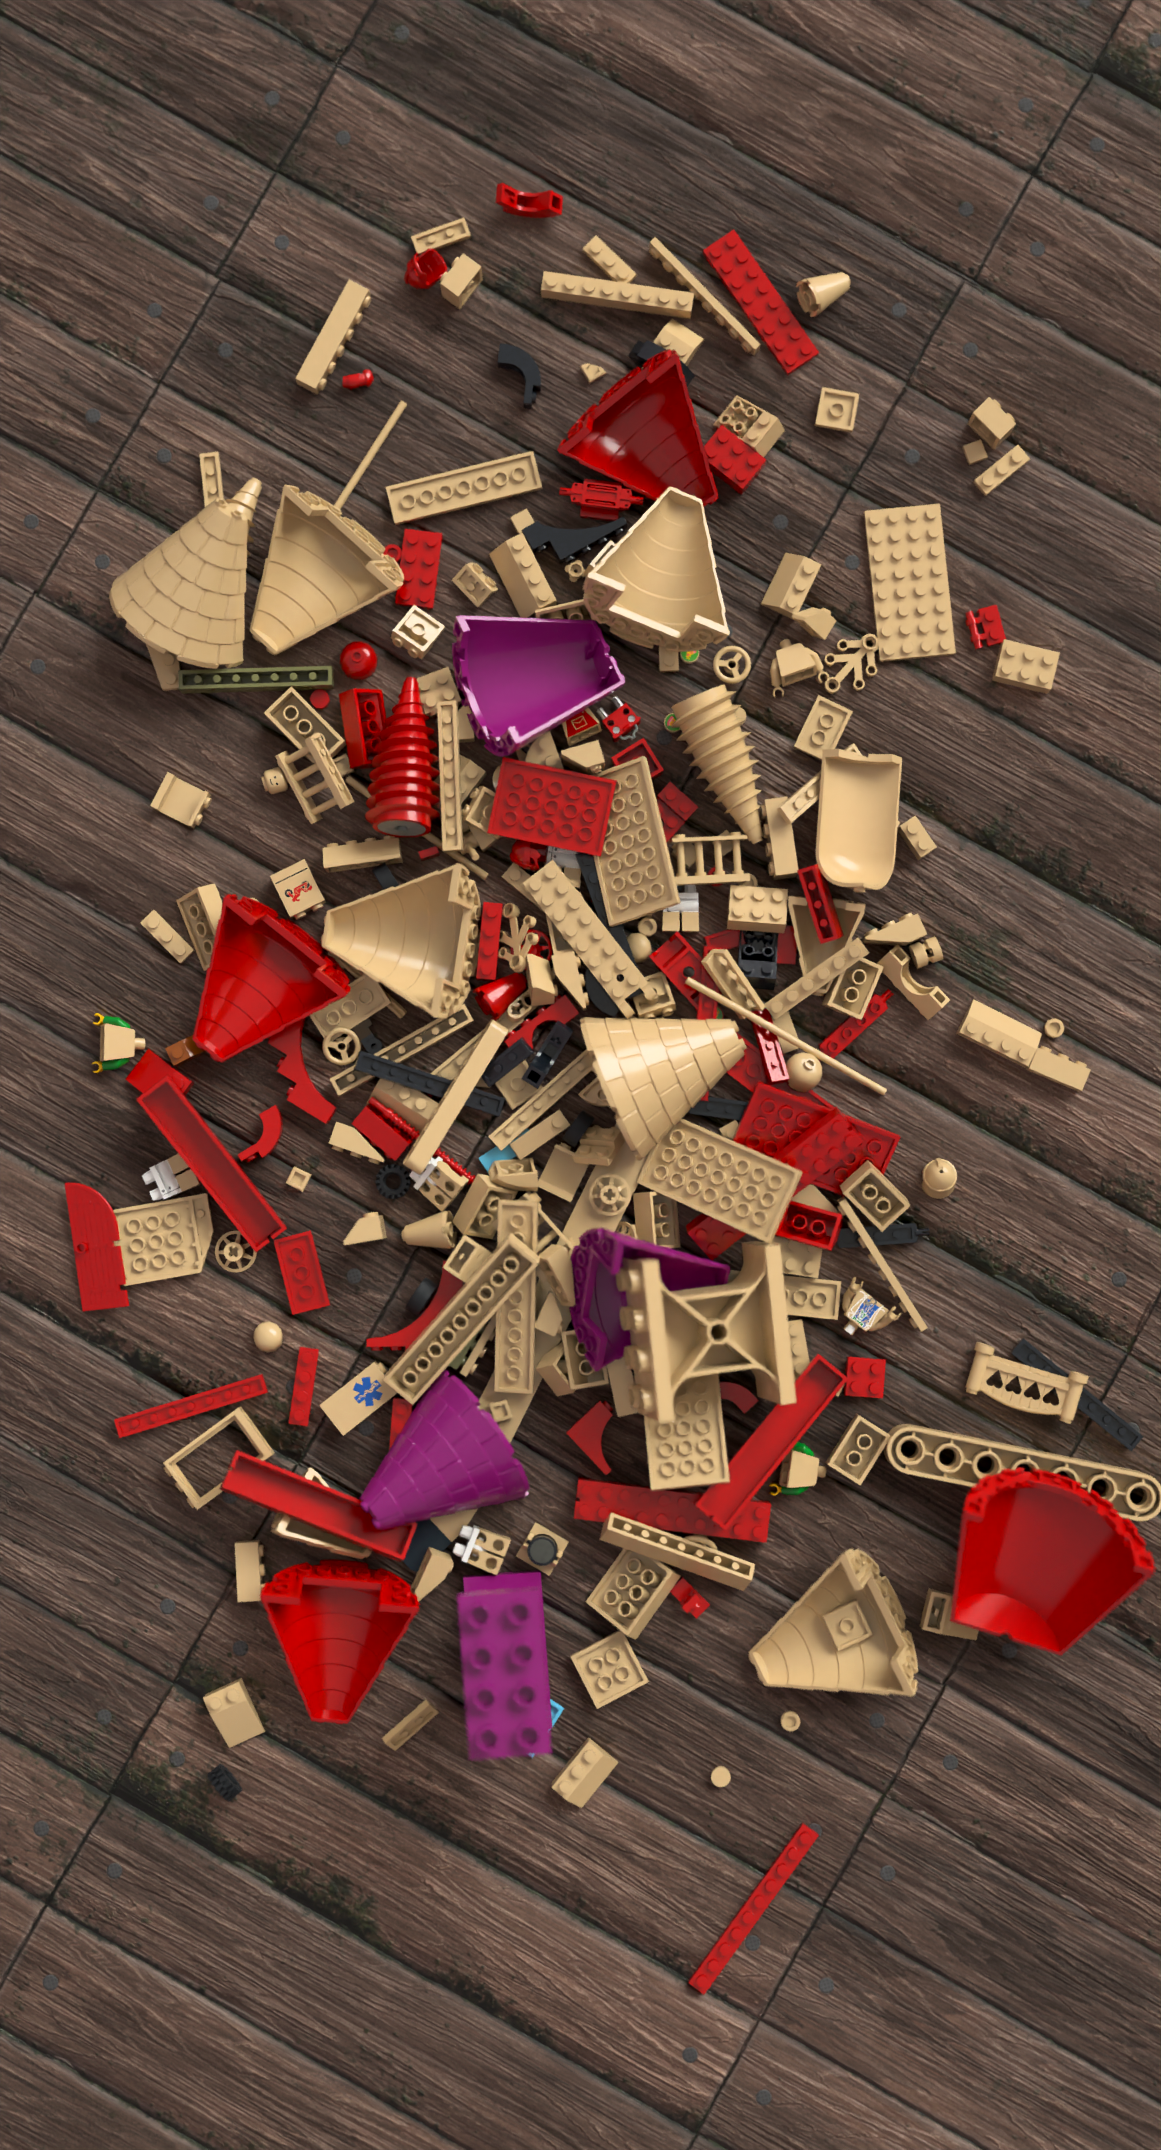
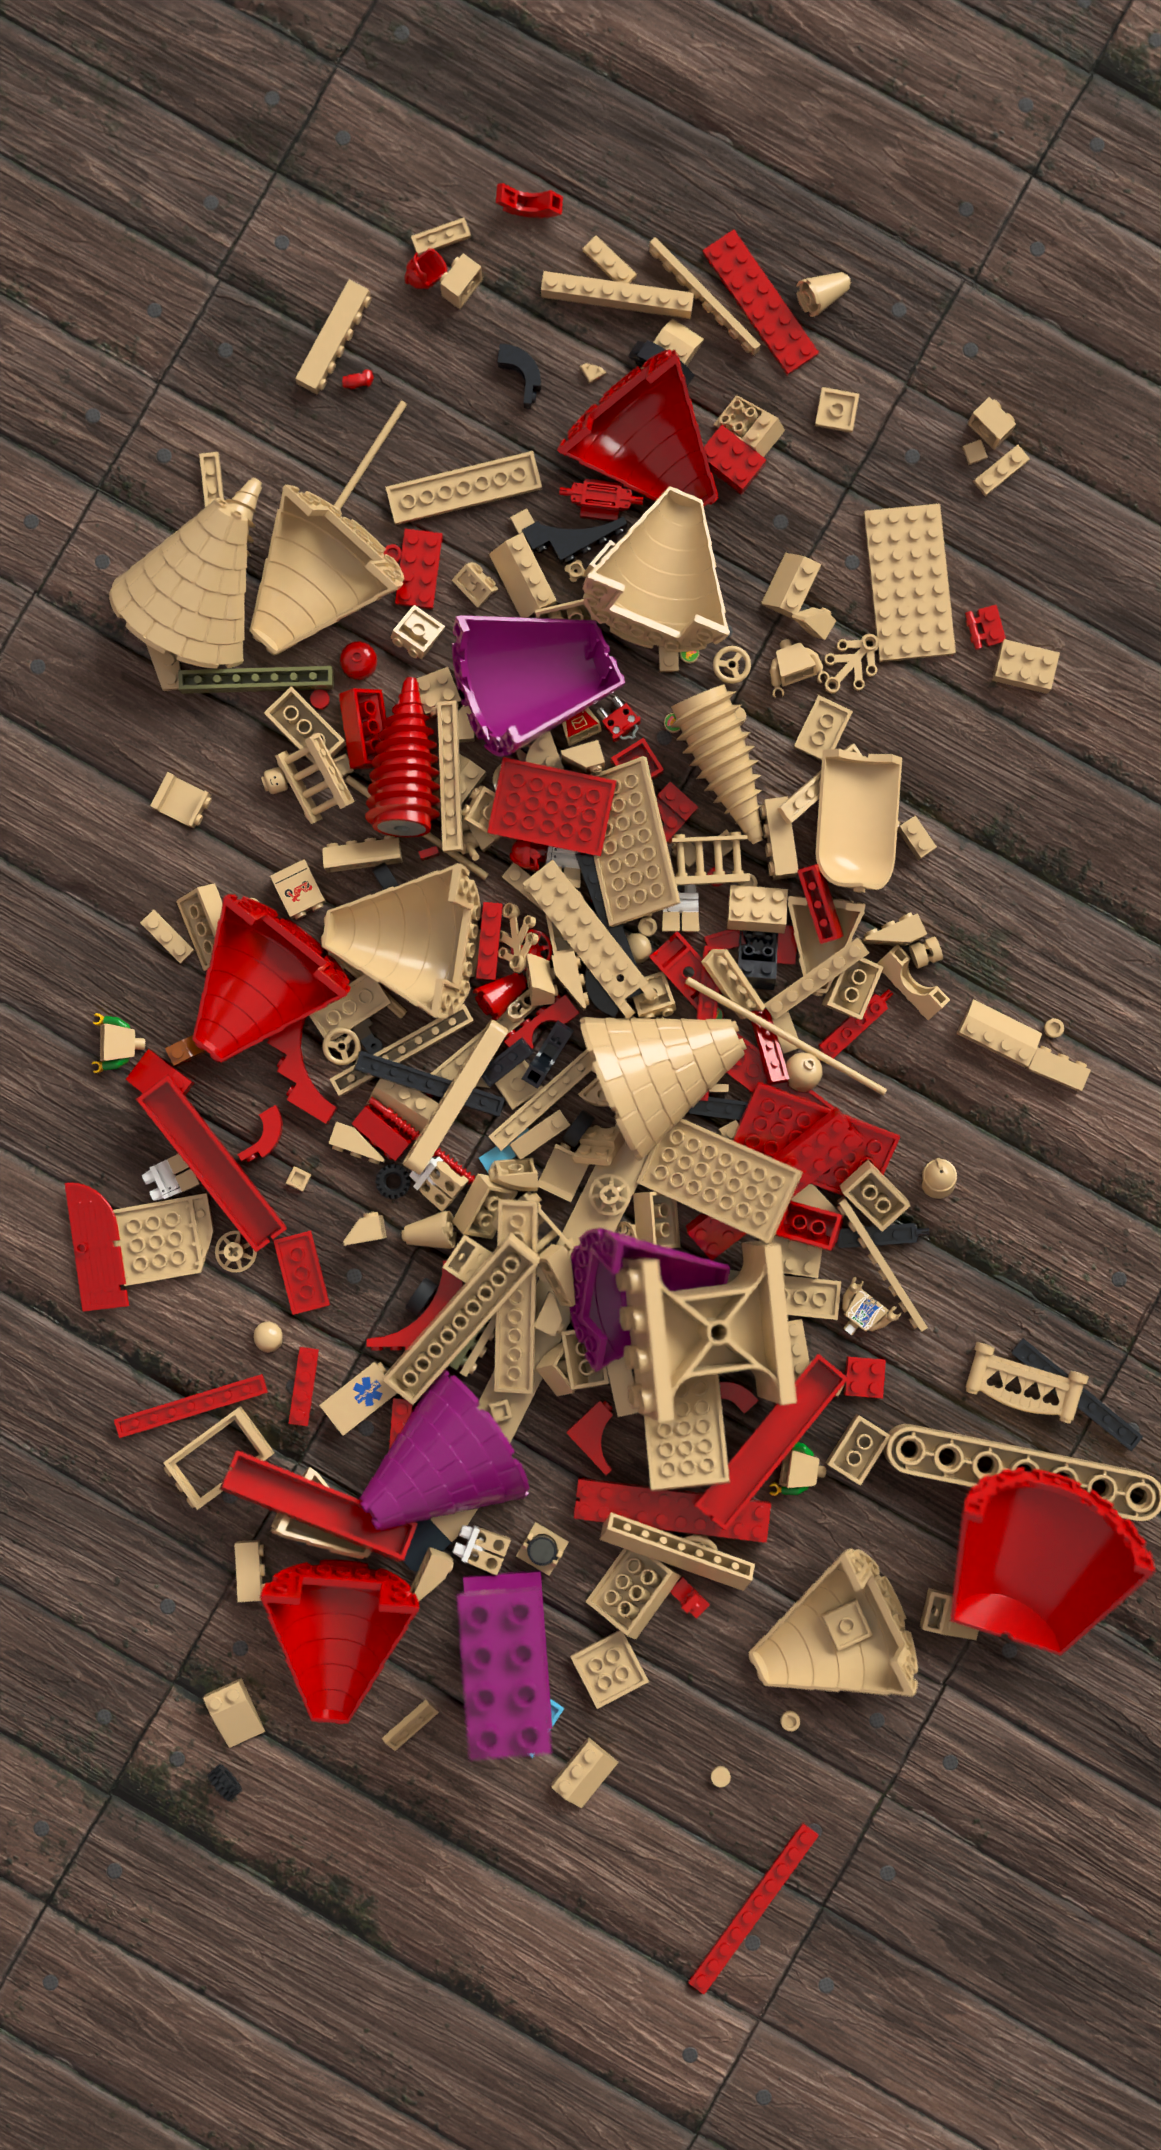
none -> tan tile [709,1084,729,1093]

